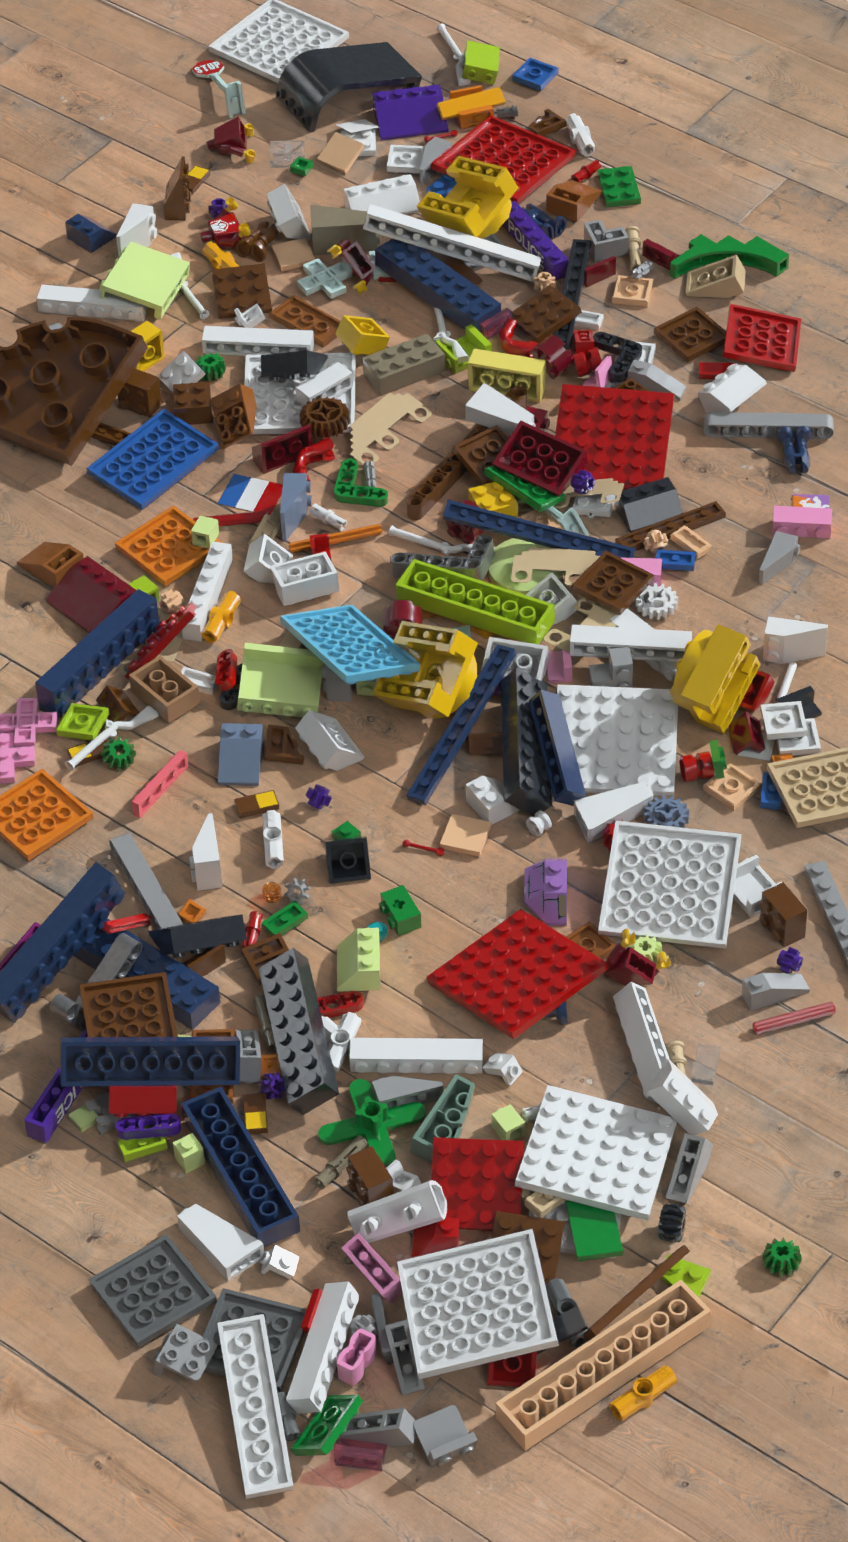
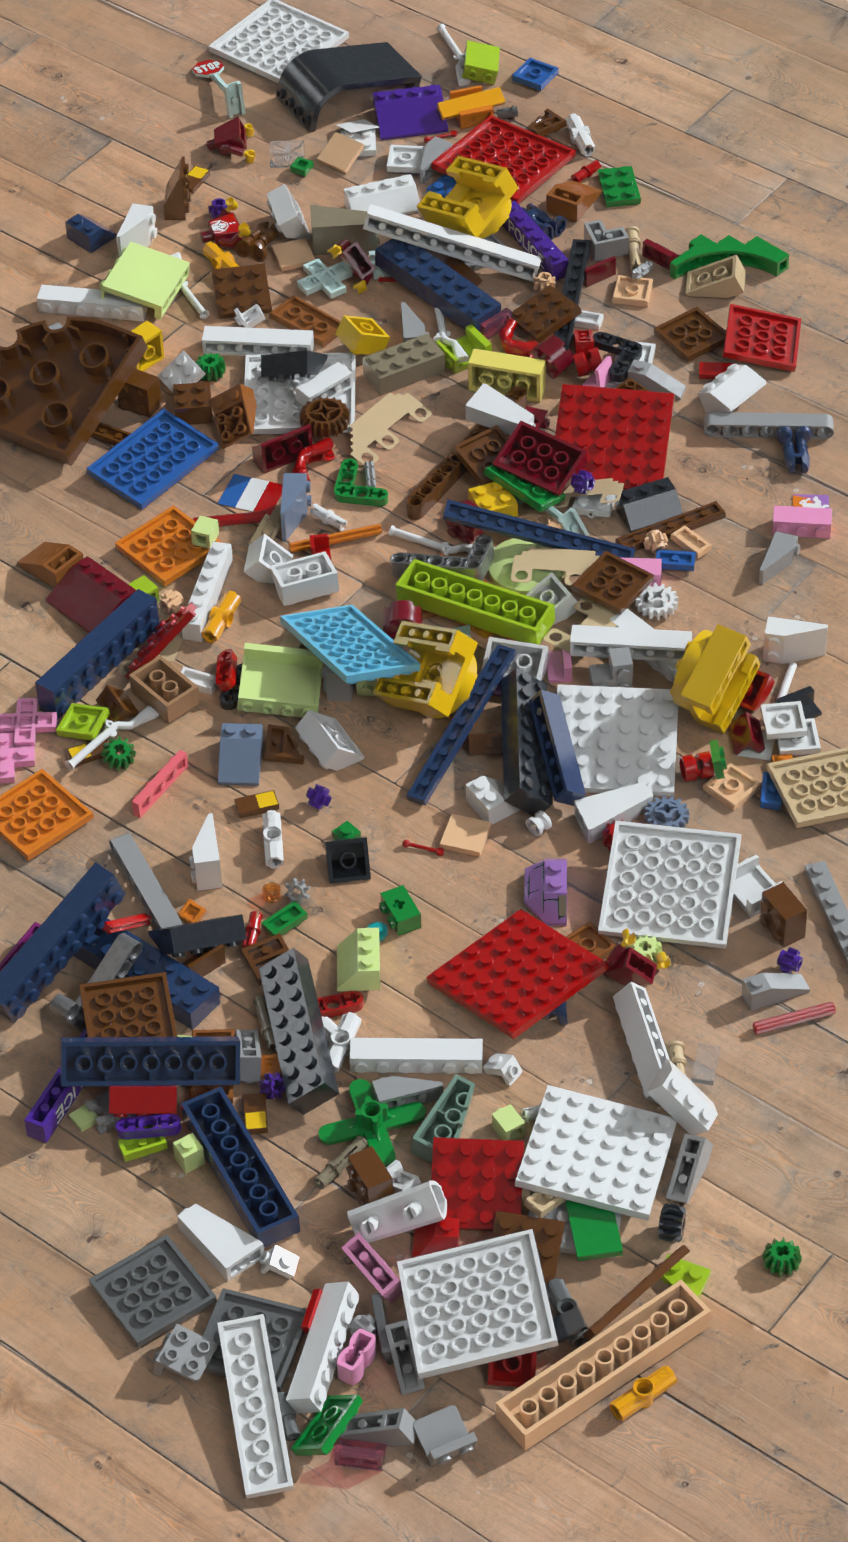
none -> light grey slope [401,302,429,342]

